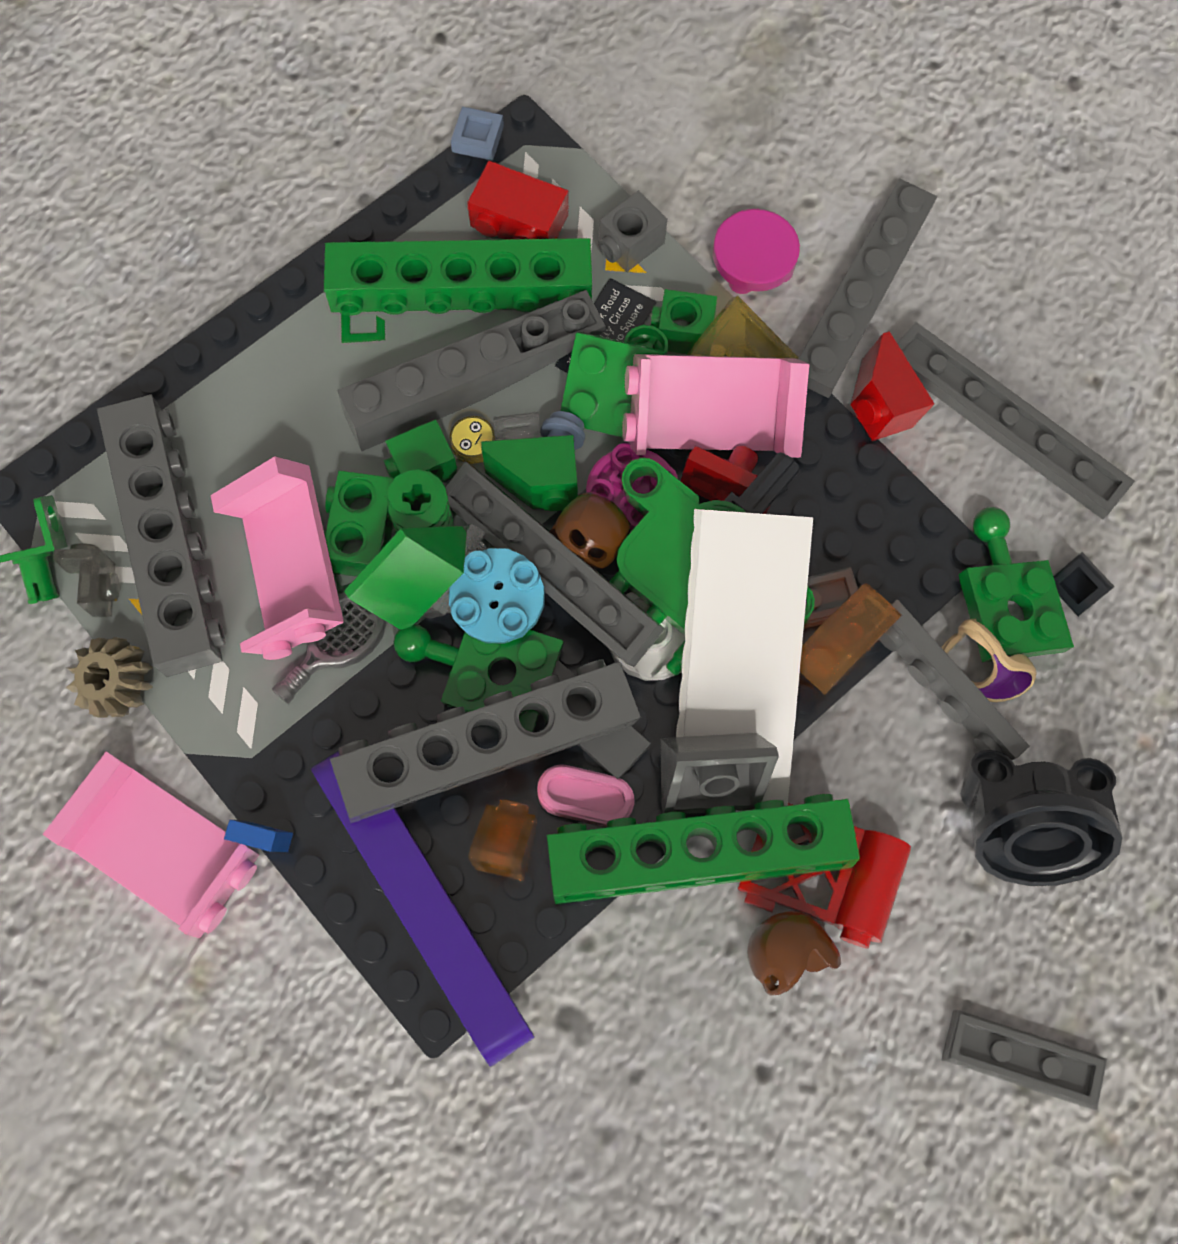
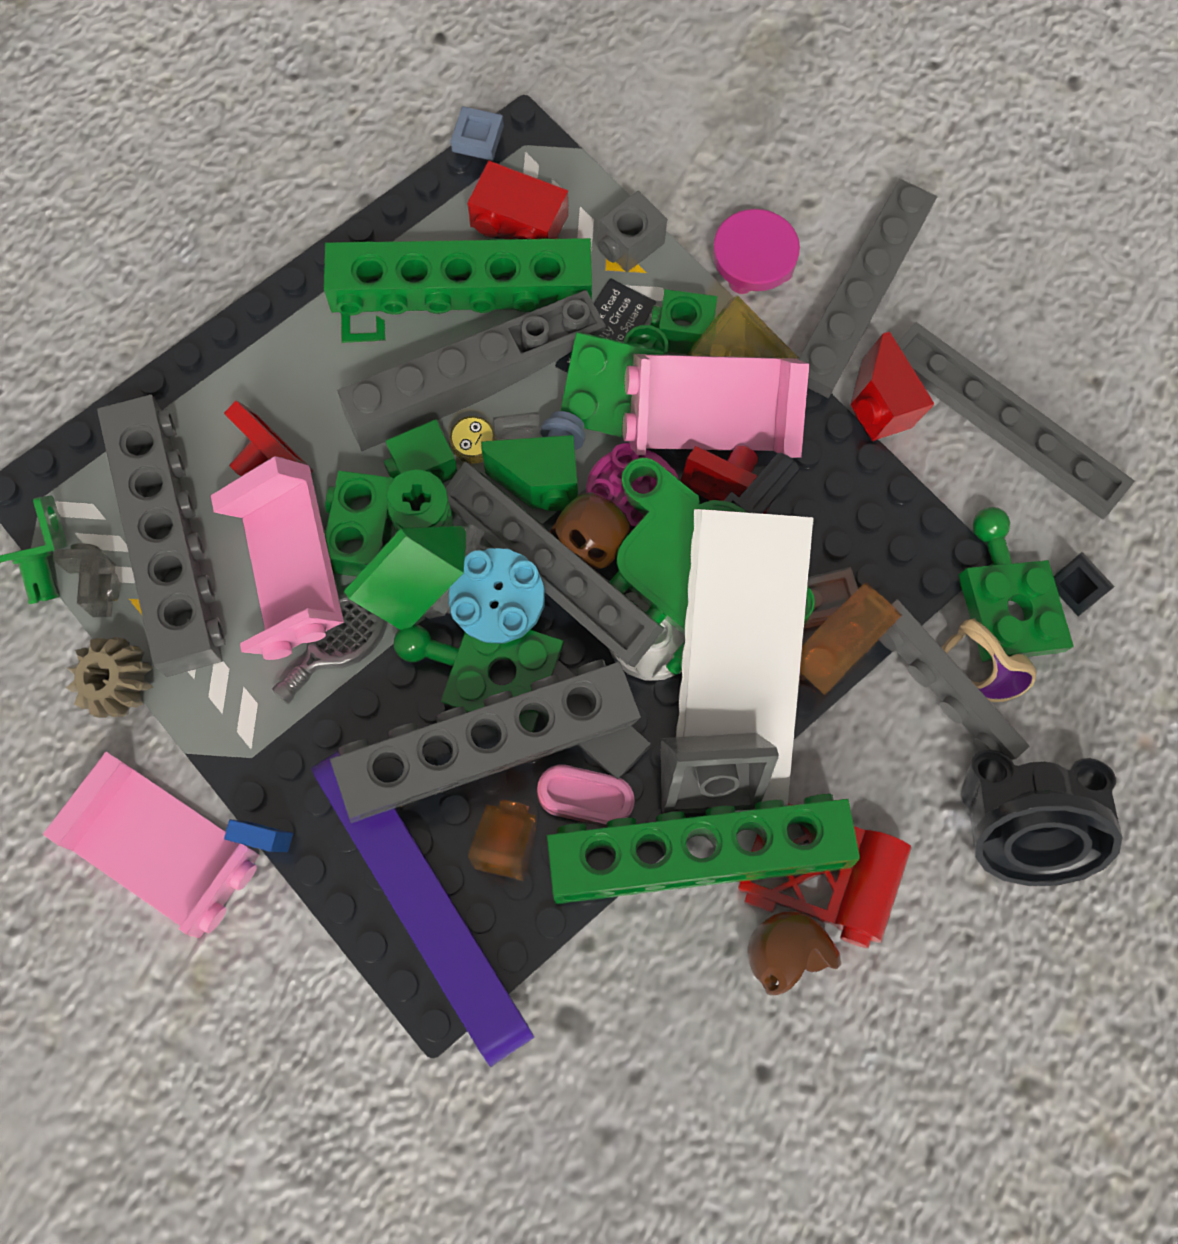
dark grey tile [942,1010,1107,1110] -> none
none -> red tile [224,400,314,477]

